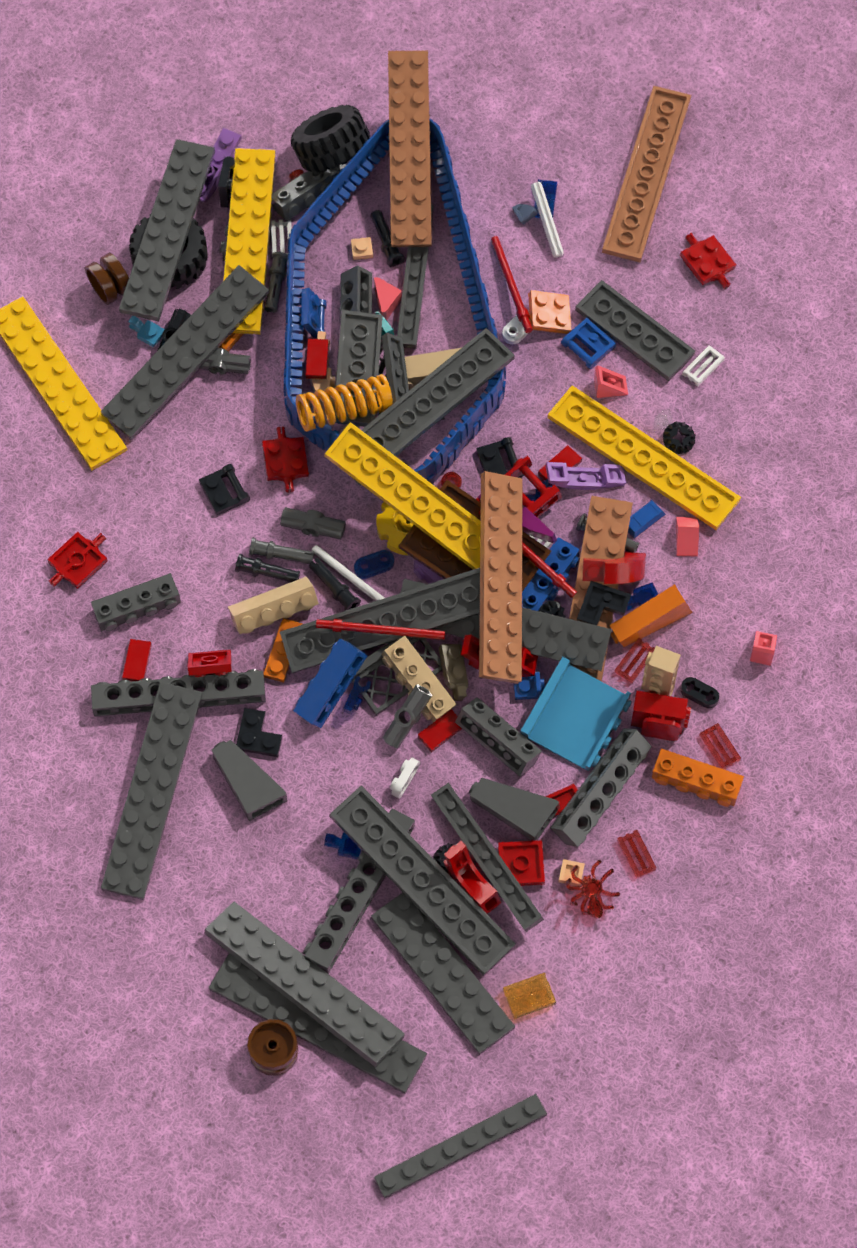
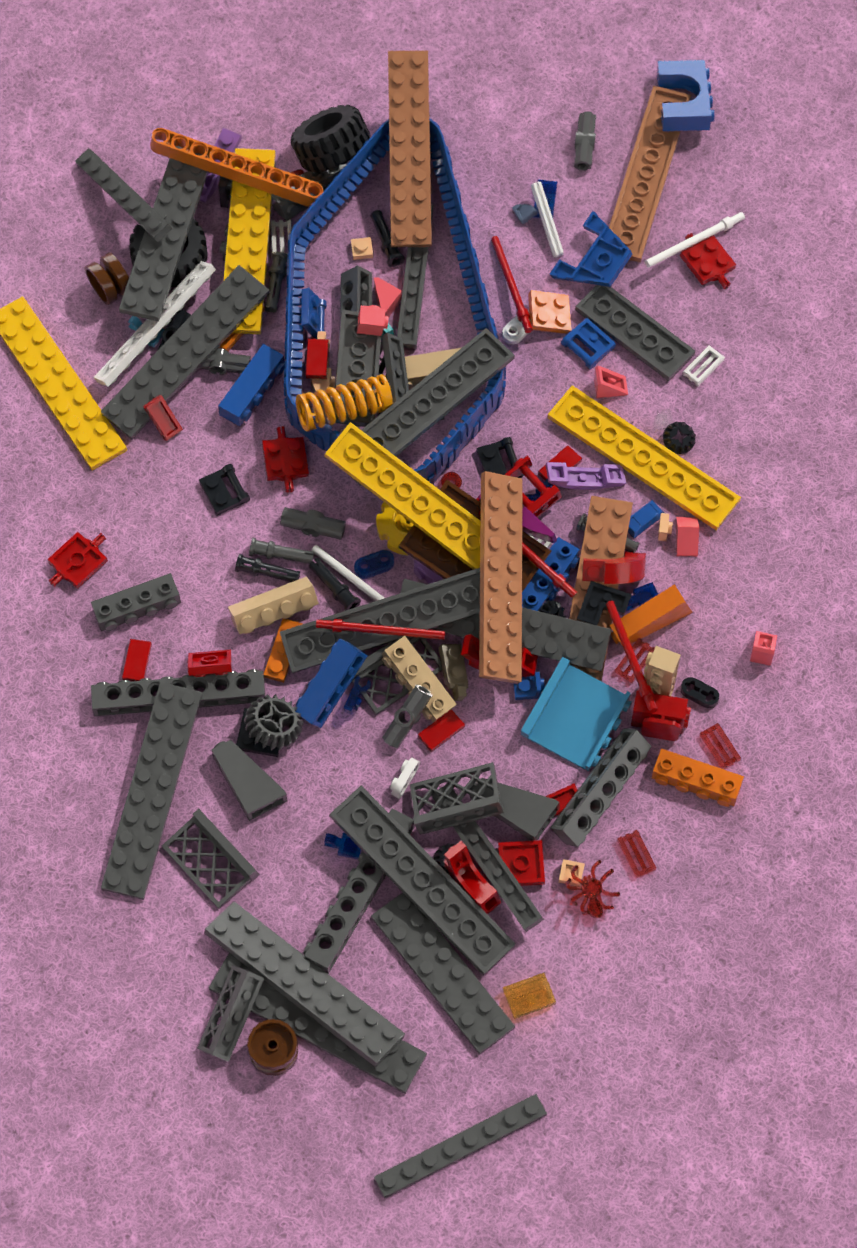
dark grey brick [455,697,542,776] -> none
none -> dark grey plate [75,148,172,242]
none -> white plate [93,261,216,387]
none -> red tile [143,395,183,441]
none -> orange beam [150,128,323,207]
none -> dark grey fence [162,808,260,909]
none -> dark grey fence [197,965,264,1062]
none -> blue brick [218,344,285,427]
none -> dark grey gear [244,694,303,751]
none -> coral brick [357,305,388,336]
none -> dark grey fence [410,762,504,835]
none -> blue wing [550,211,633,287]
none -> dark grey piece [574,111,596,171]
none -> red bar [606,601,658,713]
none -> white bar [645,212,745,268]
none -> arch [657,60,715,131]
none -> light nougat plate [658,513,673,541]

